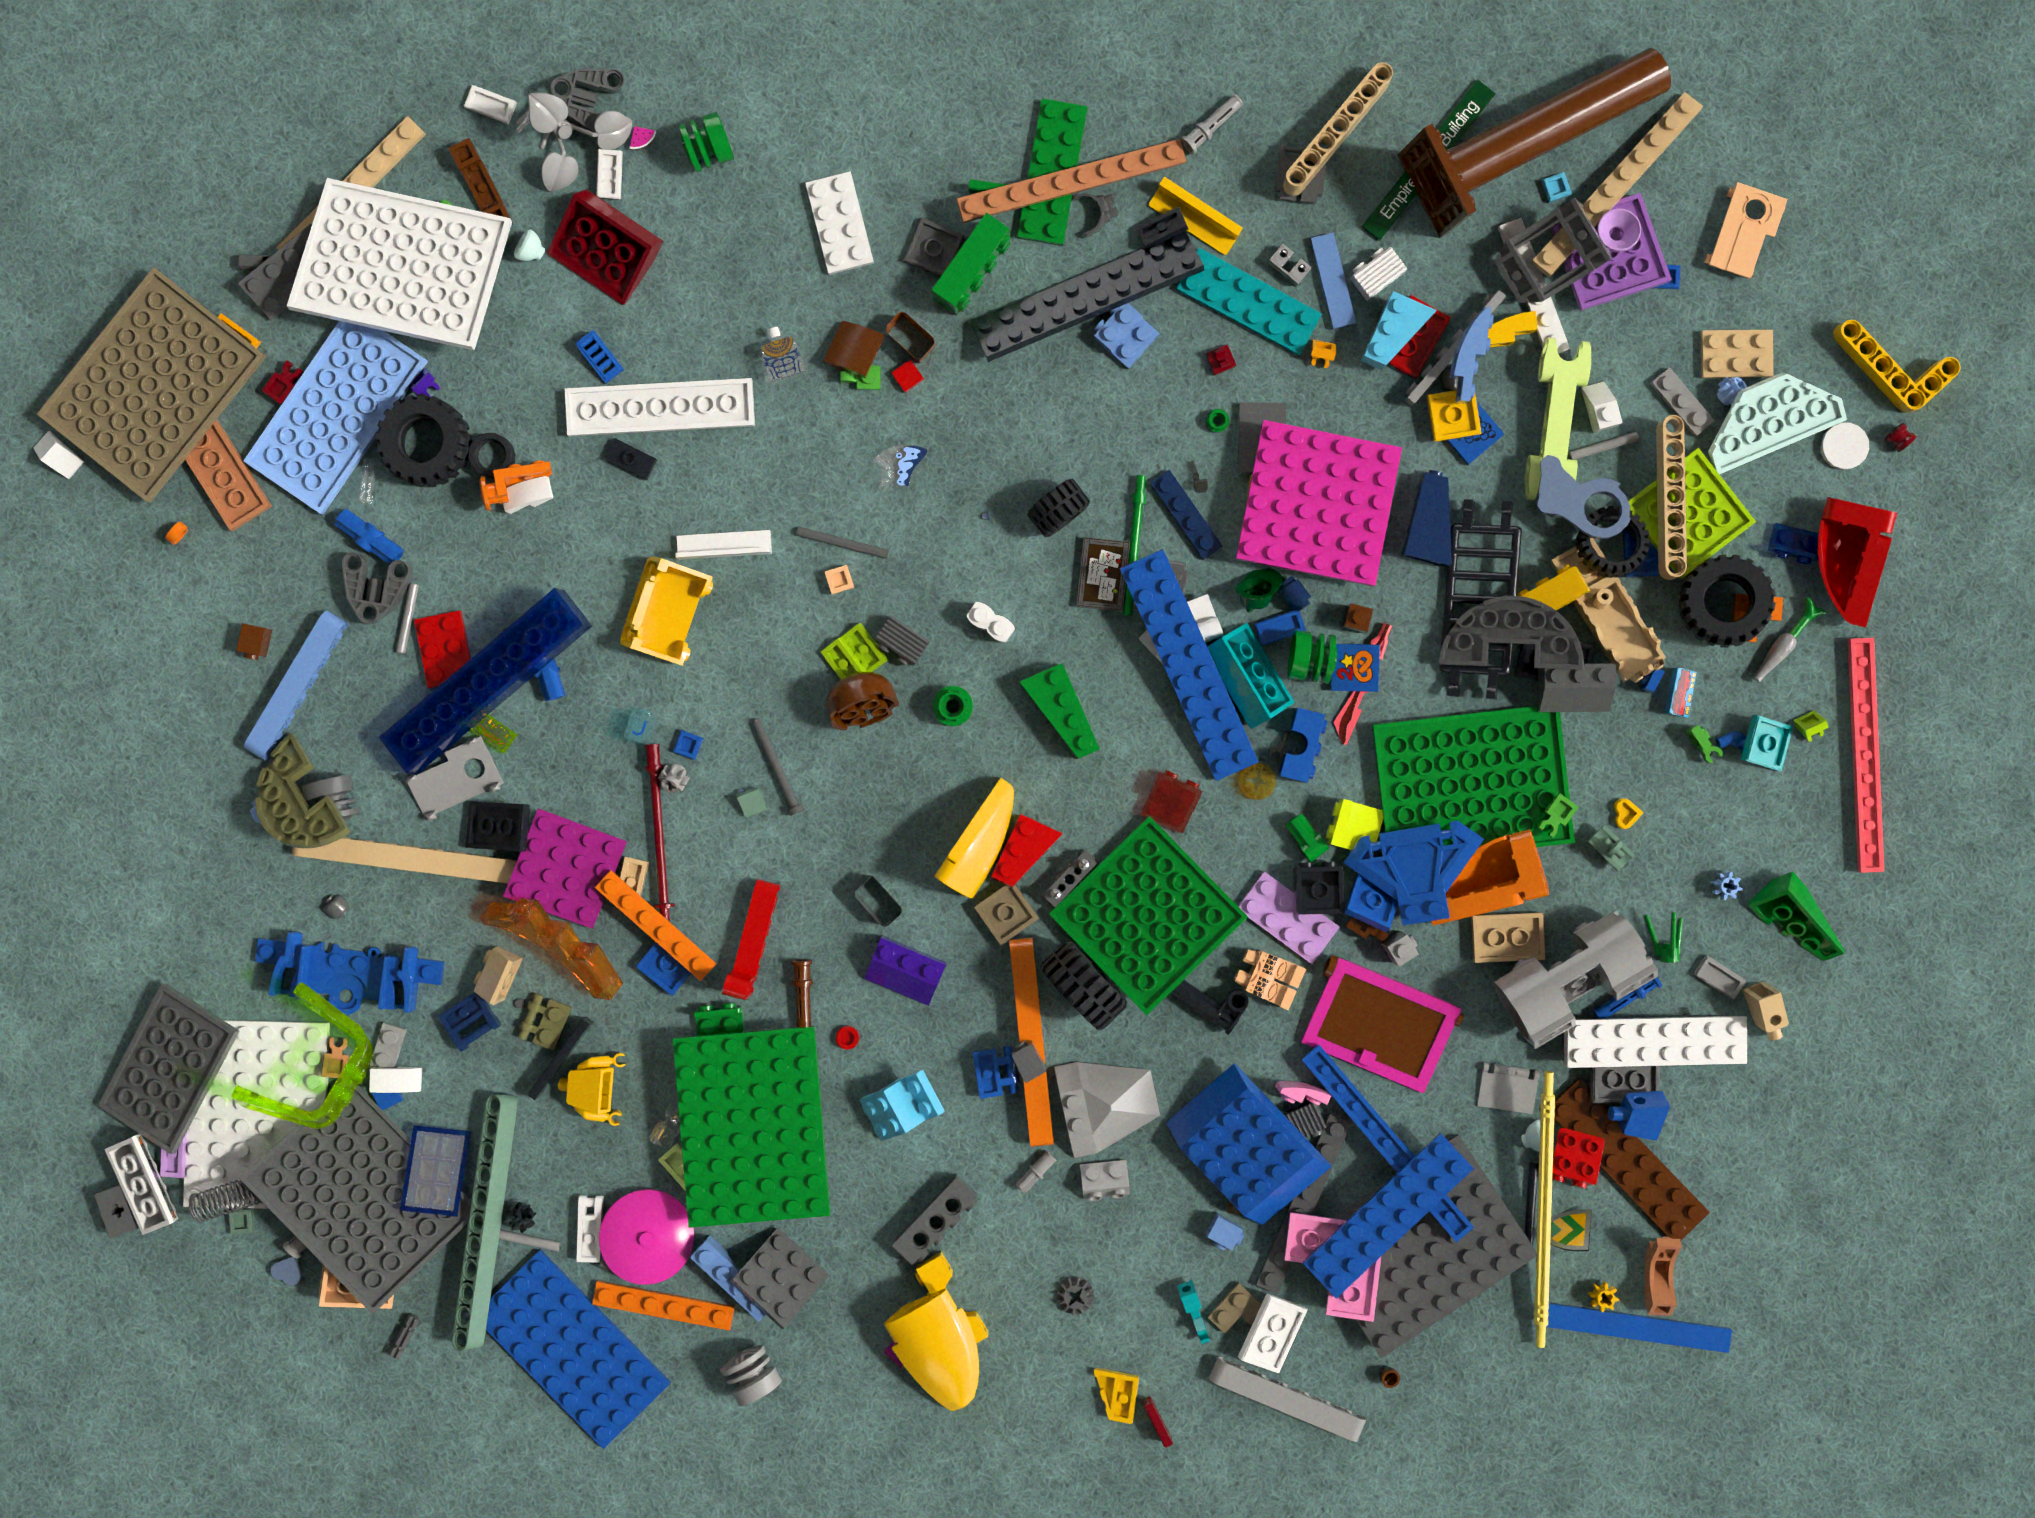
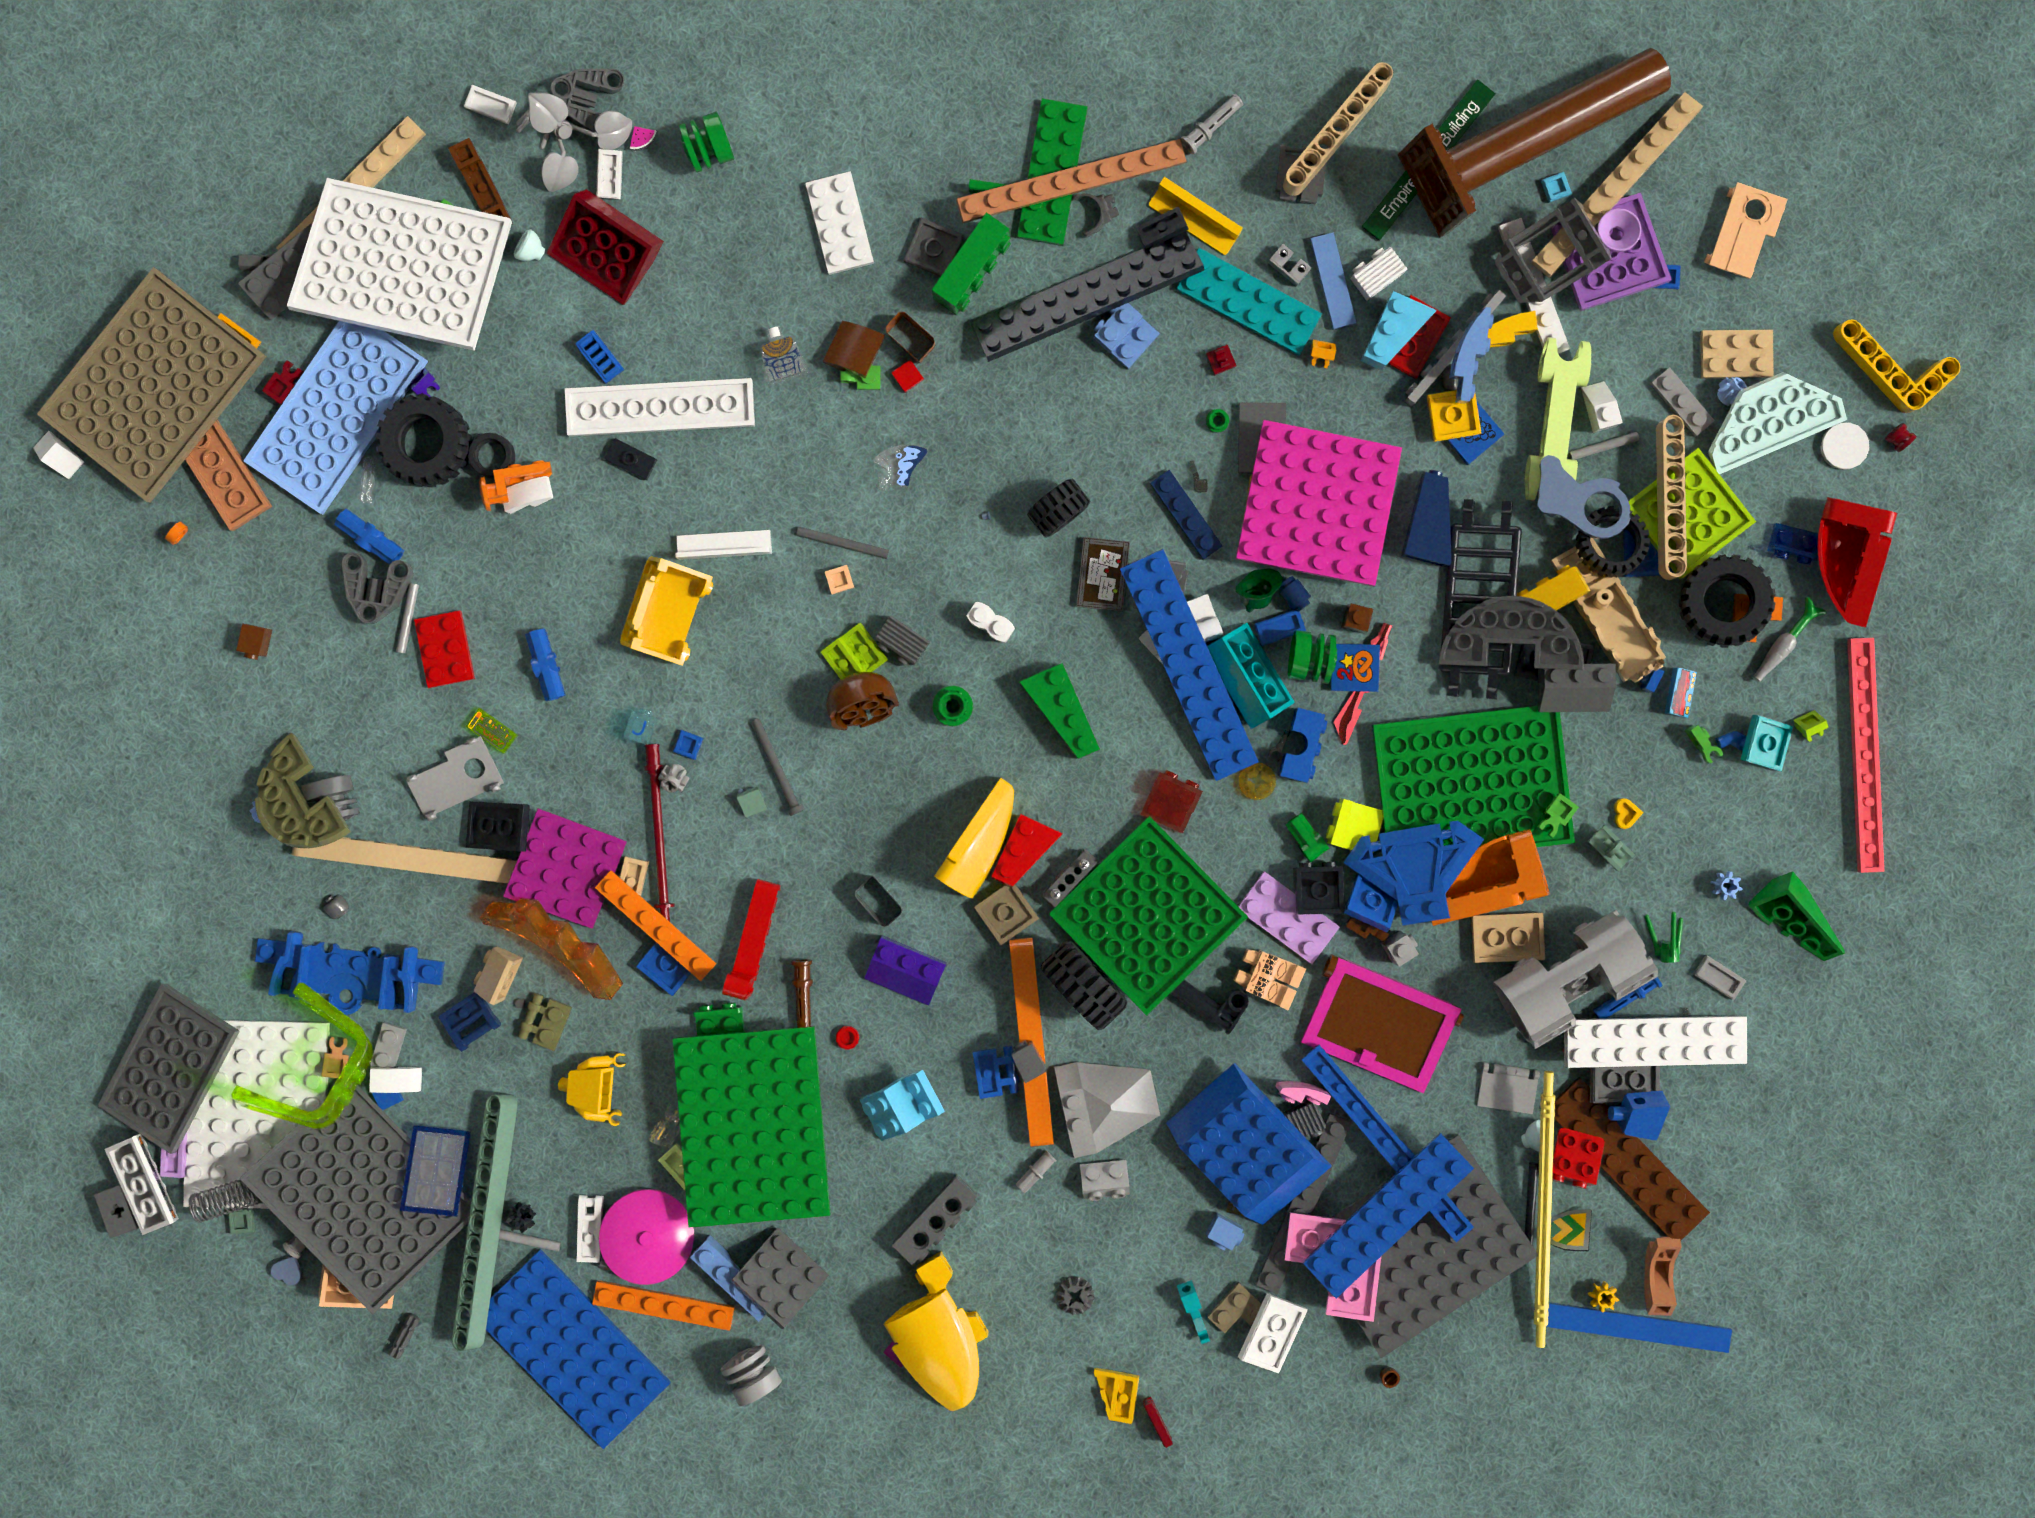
medium blue beam [244,611,348,760] -> none
clear blue brick [379,588,592,774] -> none
black tile [528,1017,593,1100] -> none
green bar [1123,475,1146,616] -> none
light grey beam [1209,1356,1366,1442] -> none
tan torso [1742,981,1789,1041] -> none

